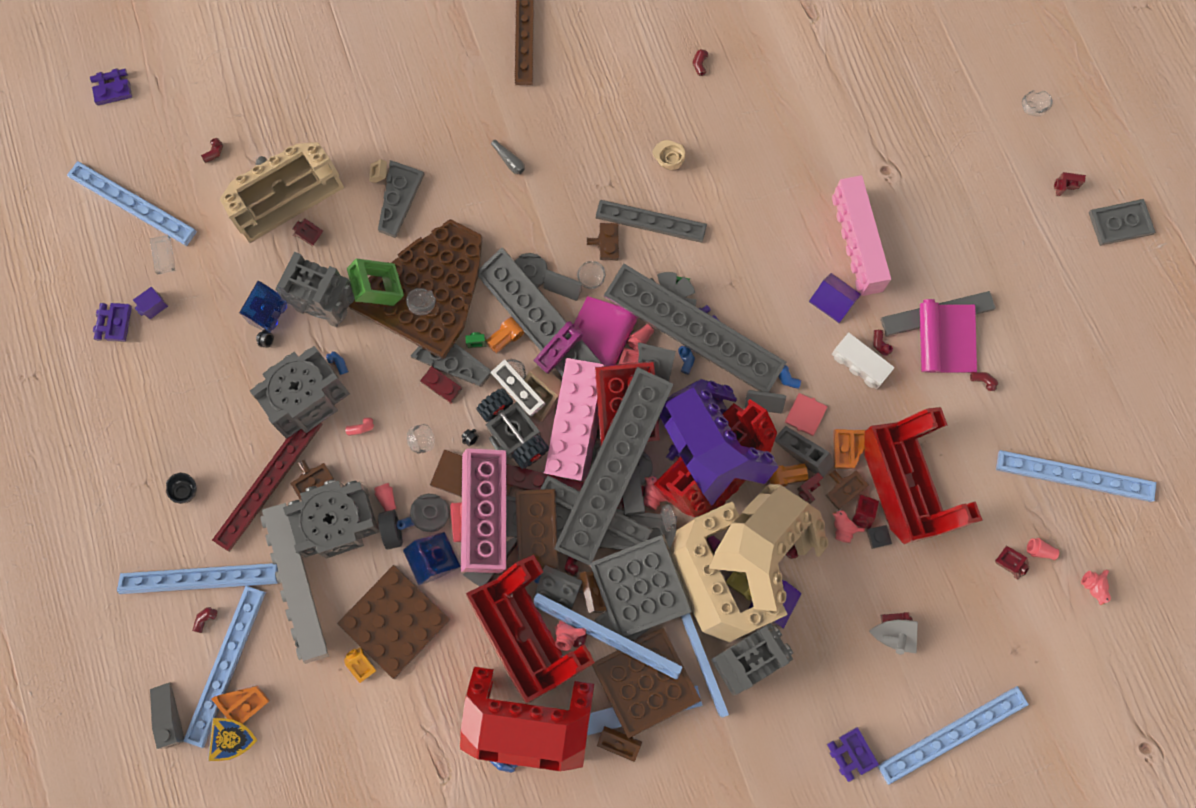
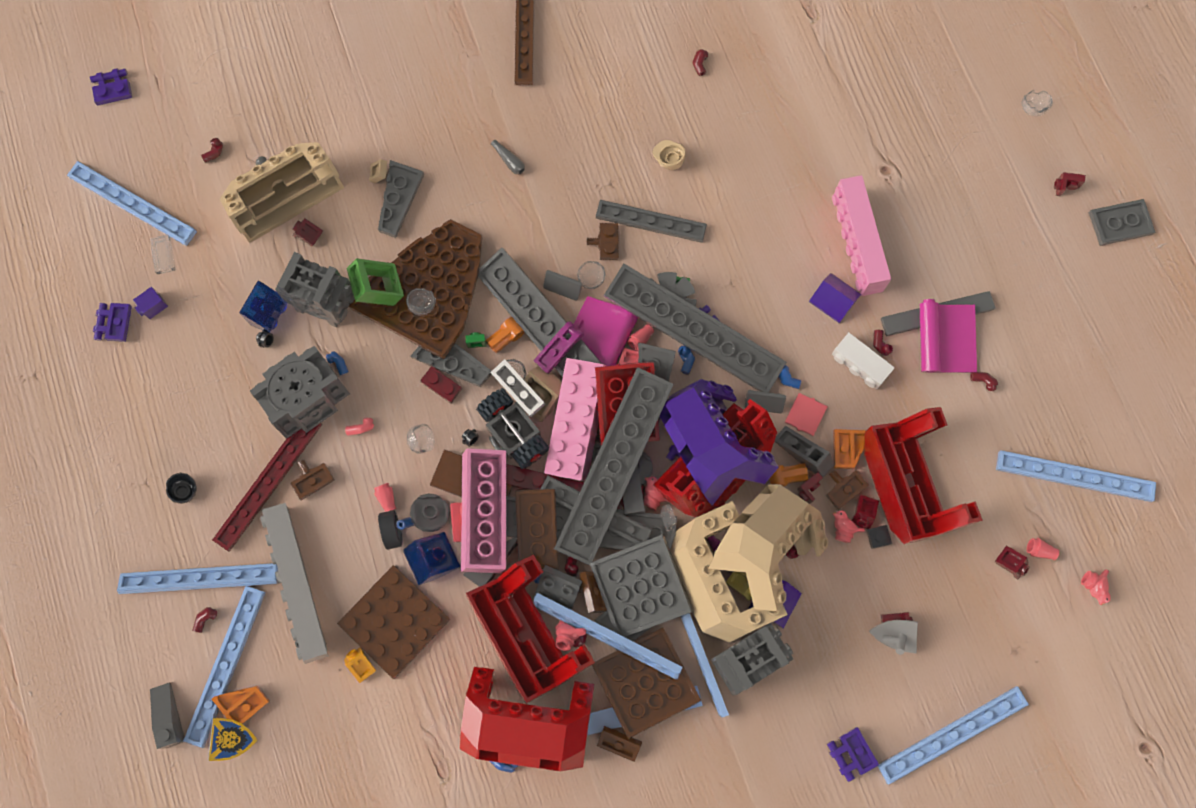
dark grey piece [283,480,380,558] -> none
dark grey tile [514,253,548,288] -> none

